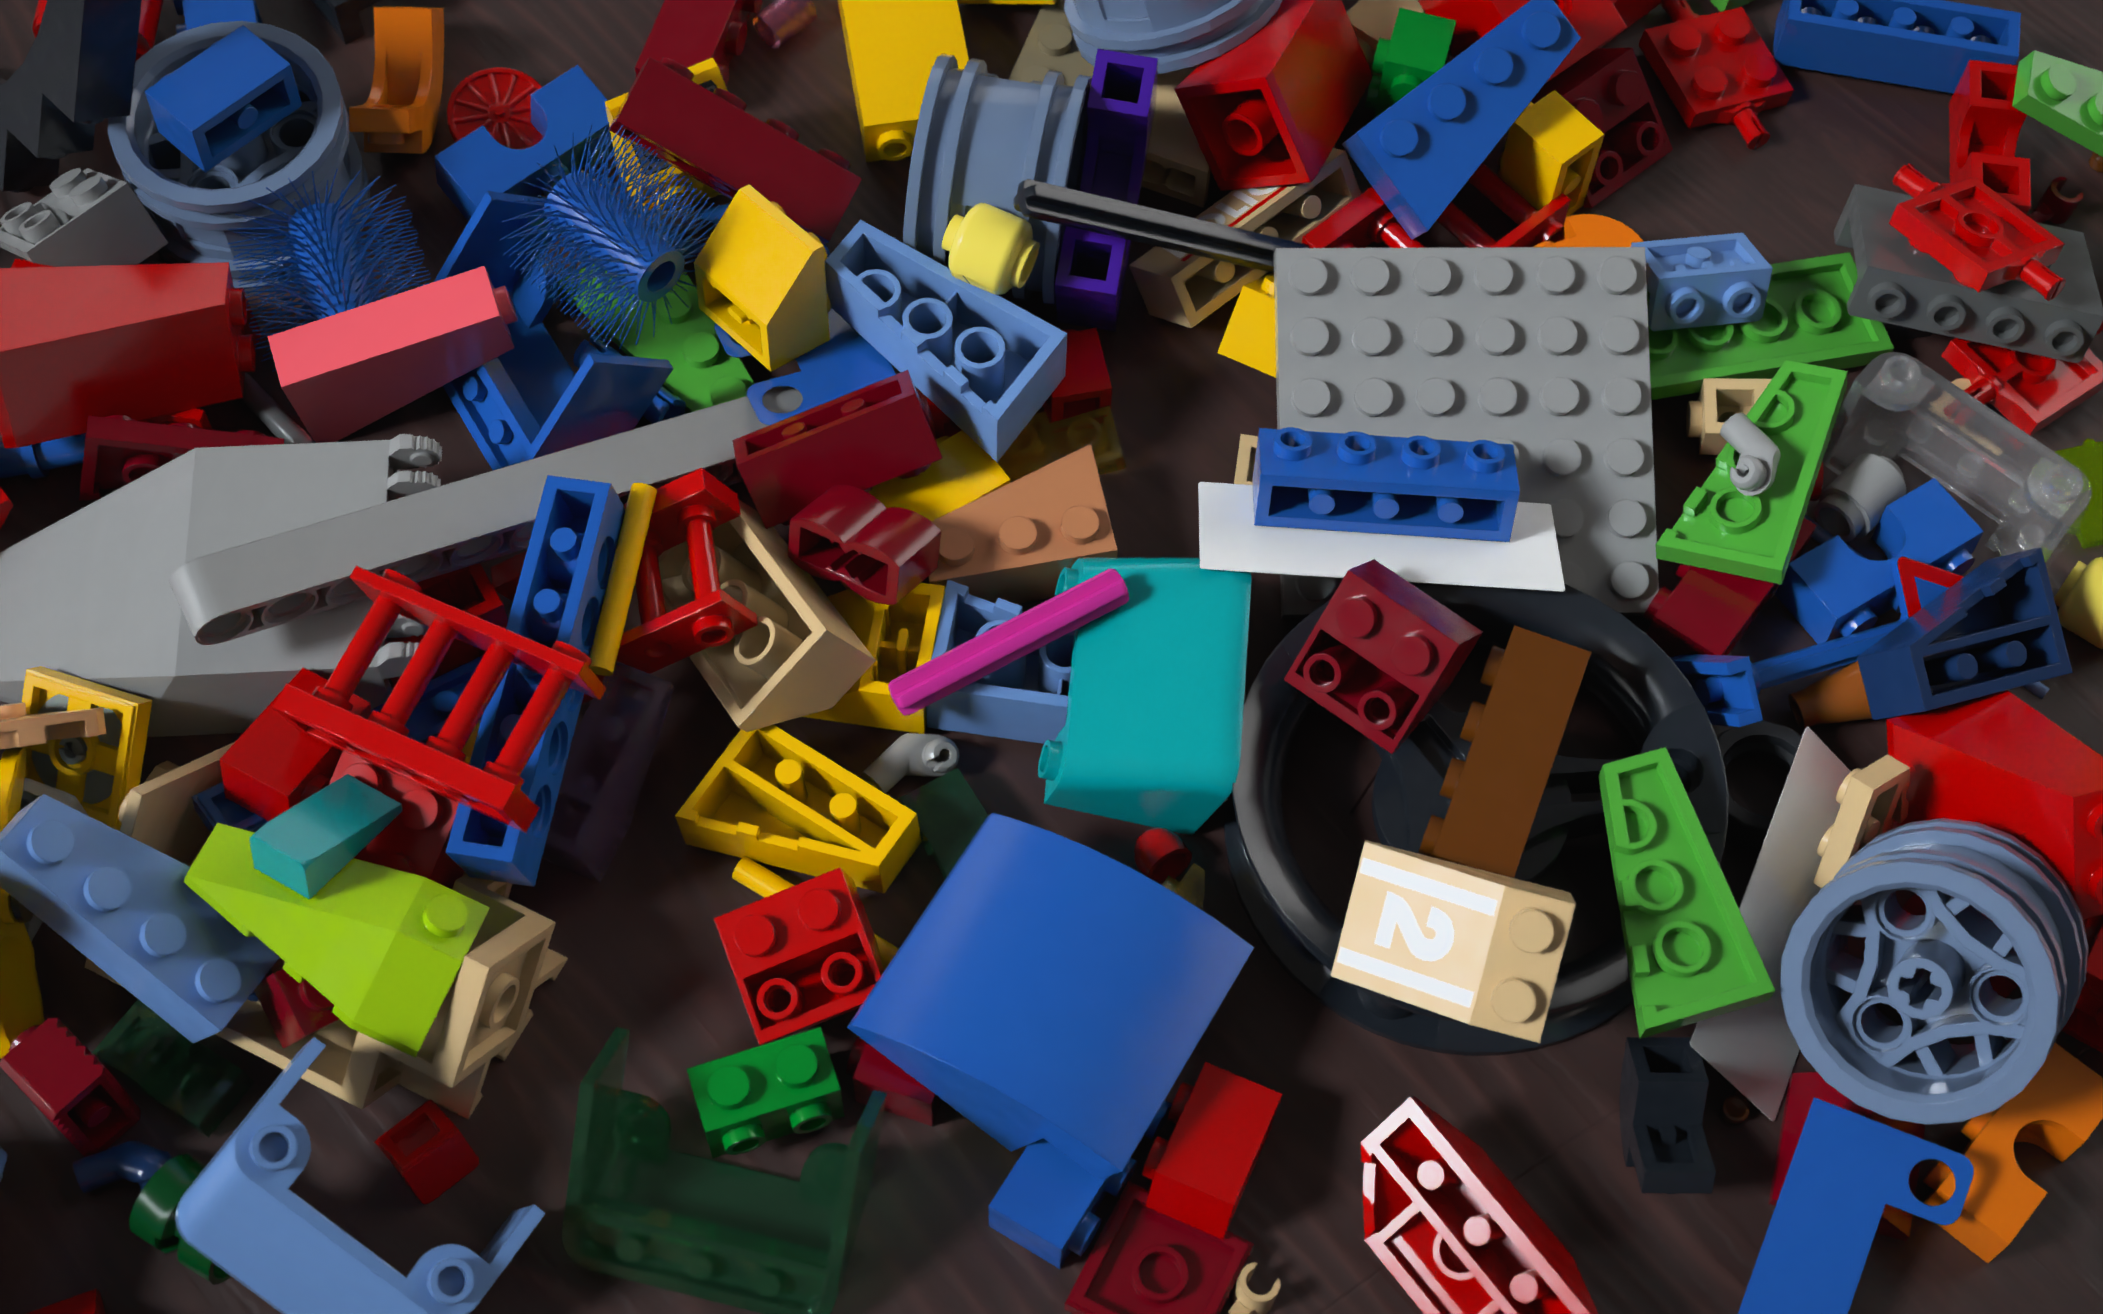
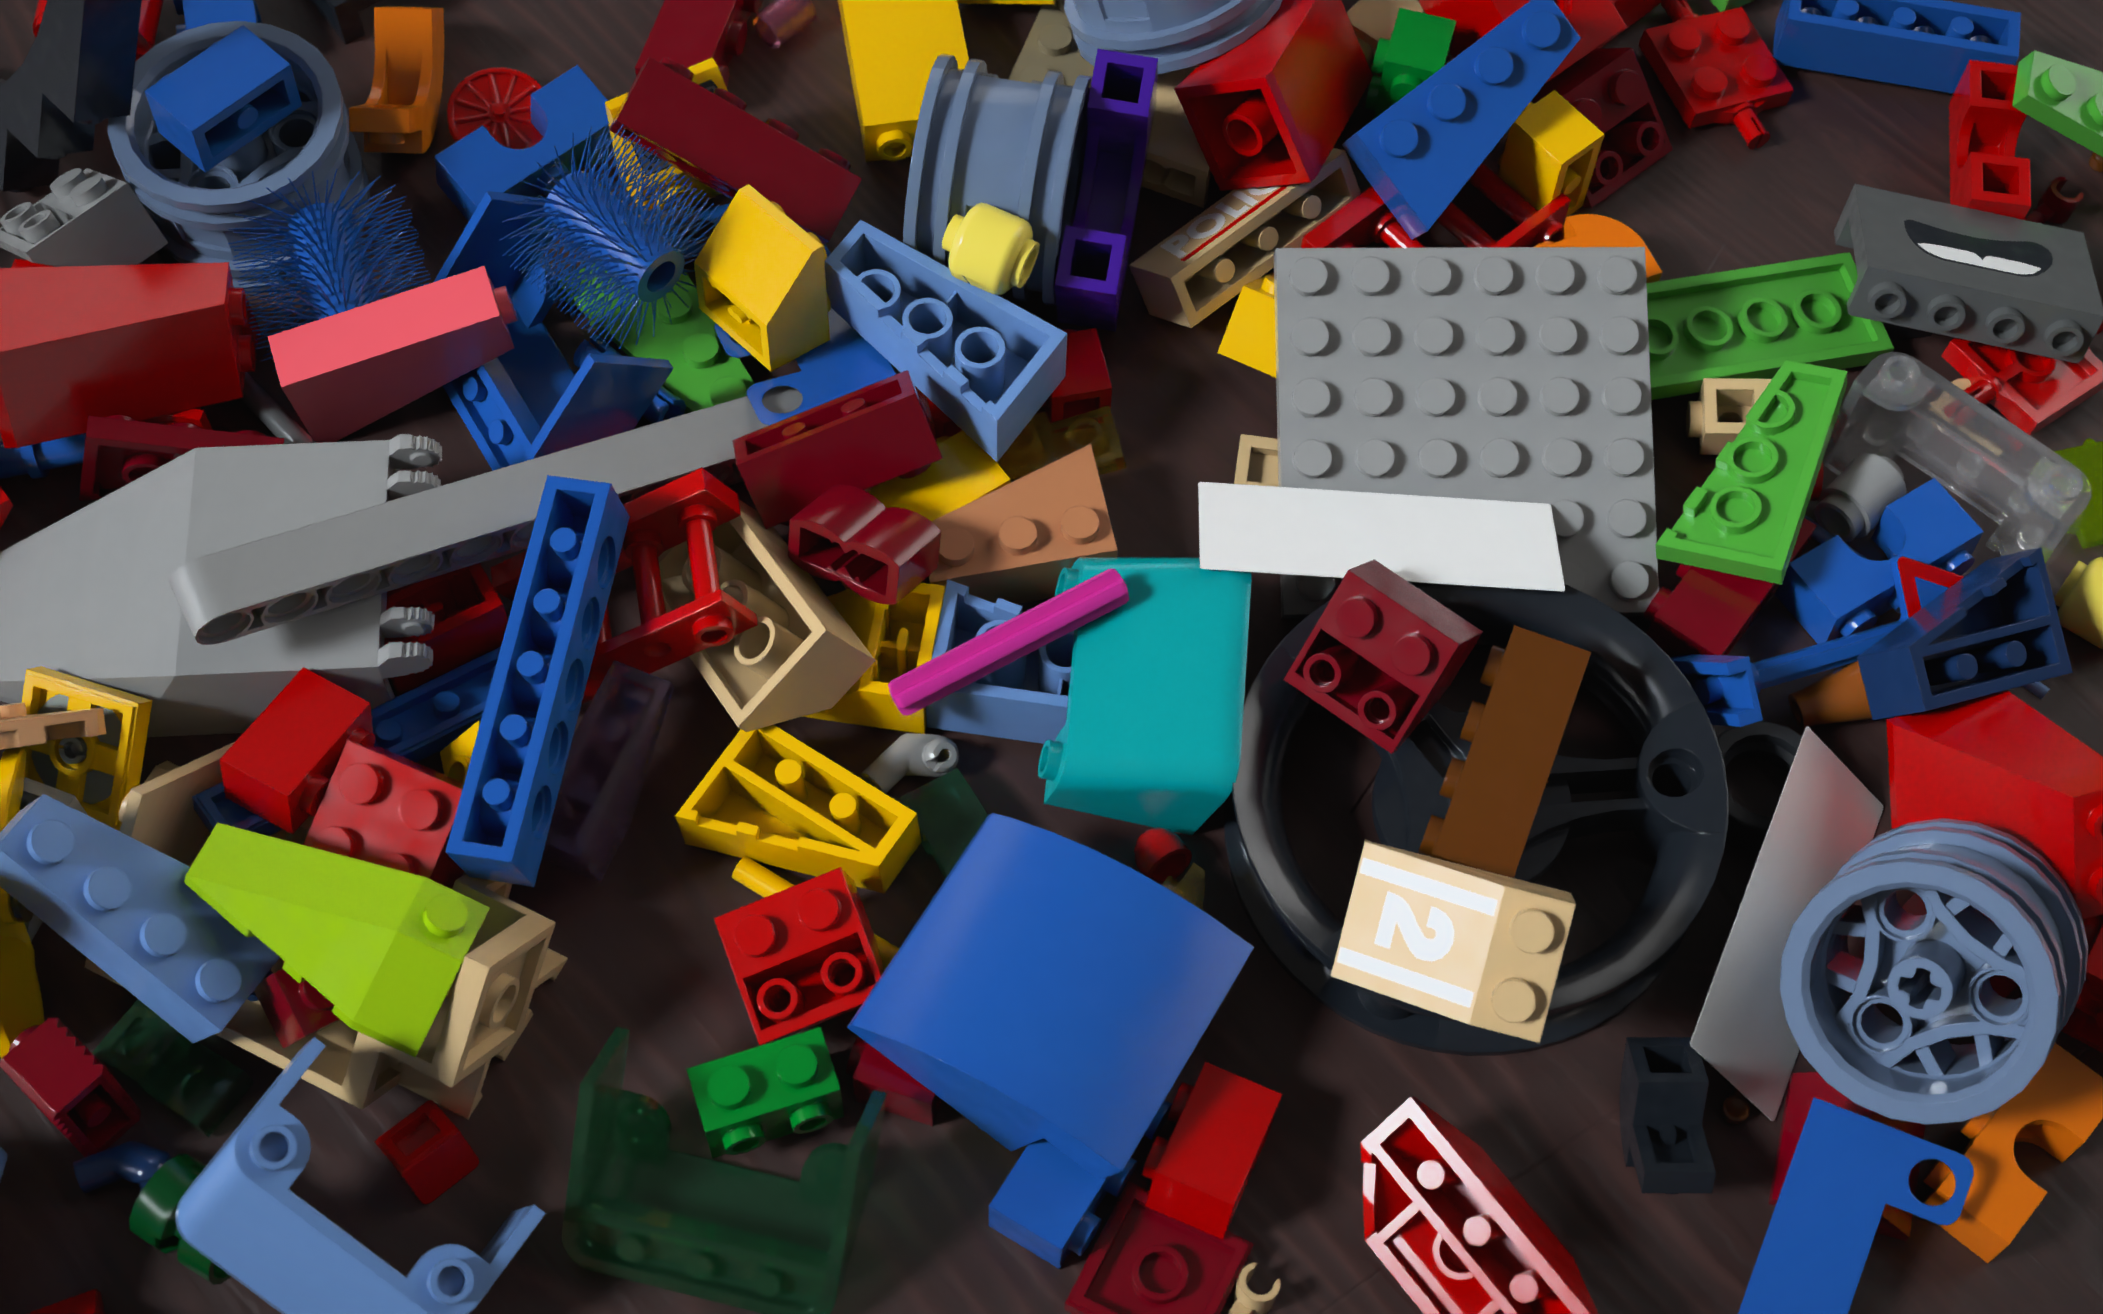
teal slope [249,774,403,900] -> none
red fence [272,566,607,833] -> none
yellow bar [589,483,657,676] -> none
black axle [1013,179,1310,273] -> none
blue brick [1252,427,1520,542] -> none
bright green wing [1598,747,1776,1039] -> none
medium blue bracket [1631,233,1773,331] -> none
light grey arm [1720,413,1781,496] -> none
tan wing [1813,754,1910,888] -> none
red plate [1889,163,2066,301] -> none

